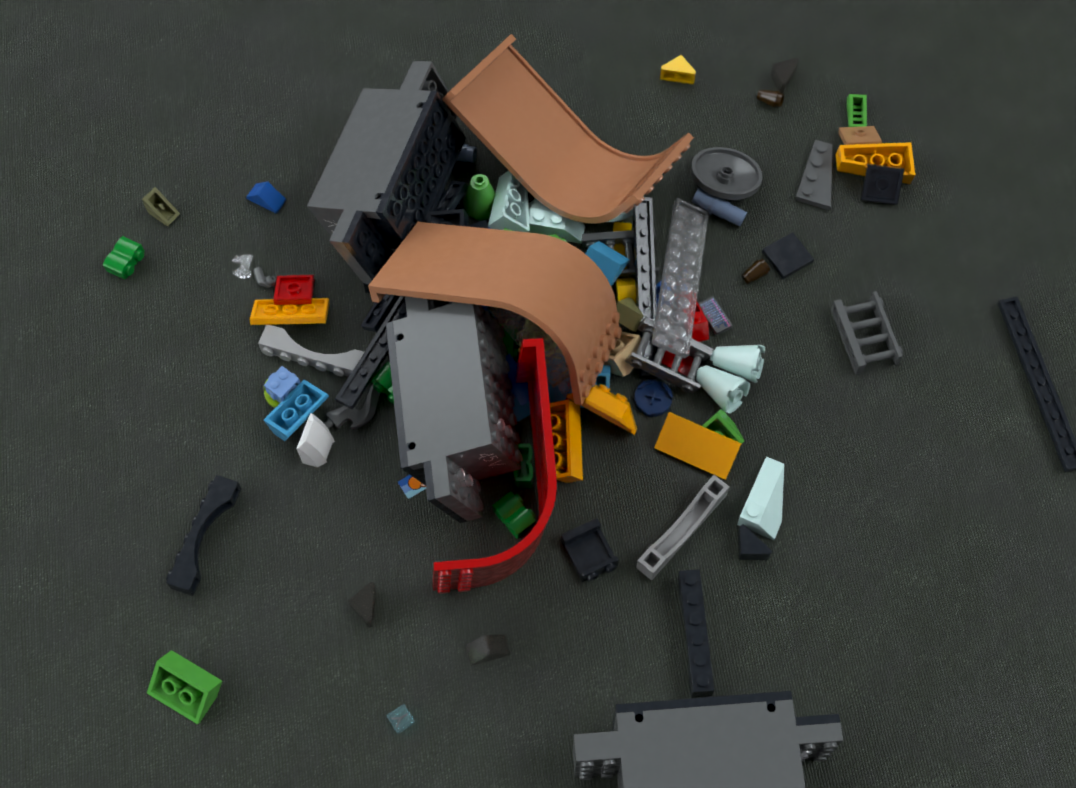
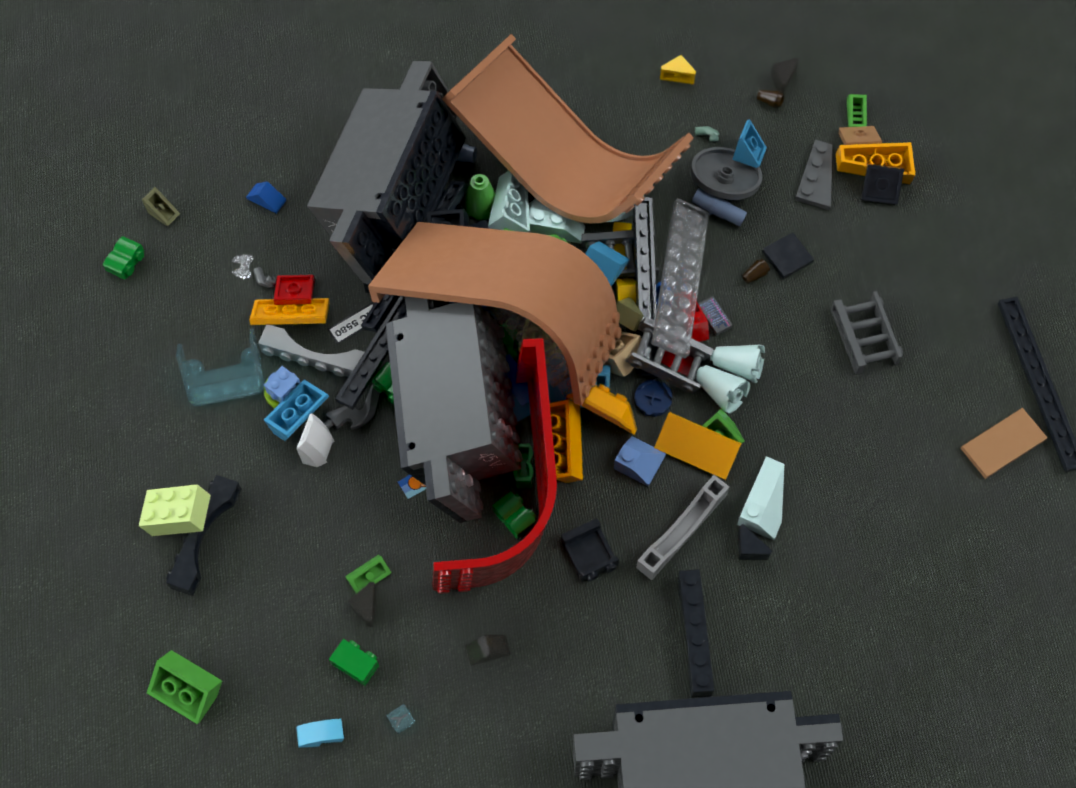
none -> yellowish green brick [139,485,211,536]
none -> clear light blue windscreen [176,329,265,406]
none -> medium azure slope [296,719,344,748]
none -> sticker [327,302,374,344]
none -> green brick [329,639,379,686]
none -> bright green slope [345,555,391,595]
none -> medium blue slope [614,436,666,486]
none -> sand green arm [695,126,720,141]
none -> dark azure slope [732,119,767,168]
none -> medium nougat tile [961,408,1048,479]

